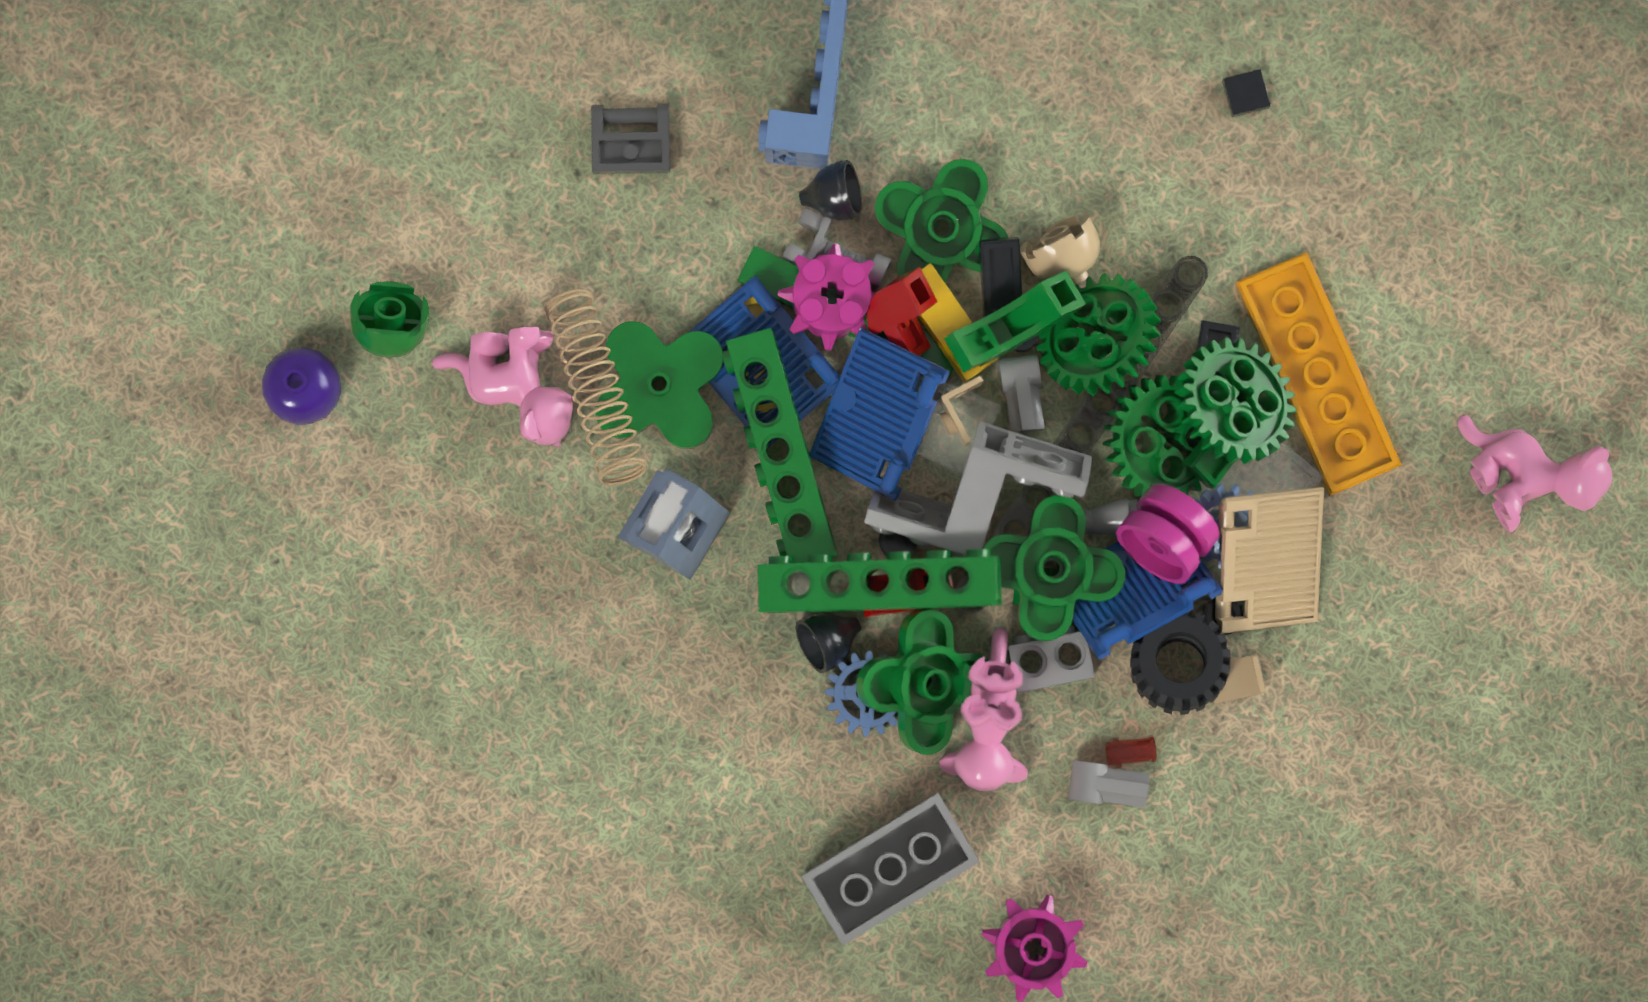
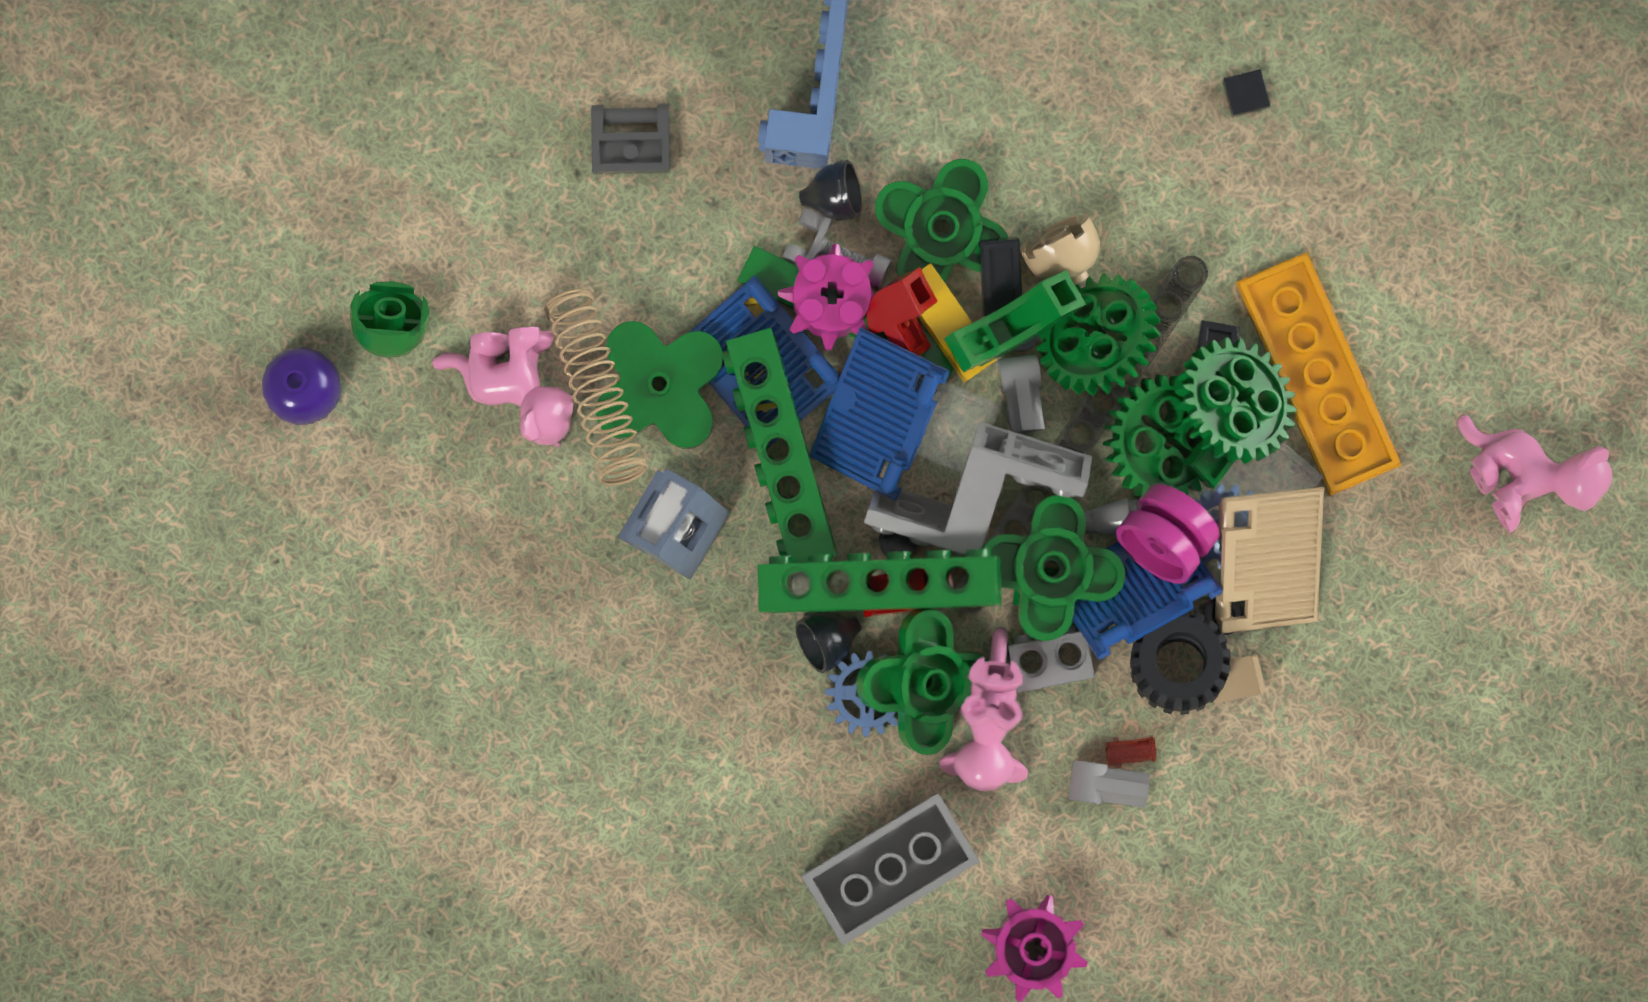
tan bracket [939,376,983,447] -> none

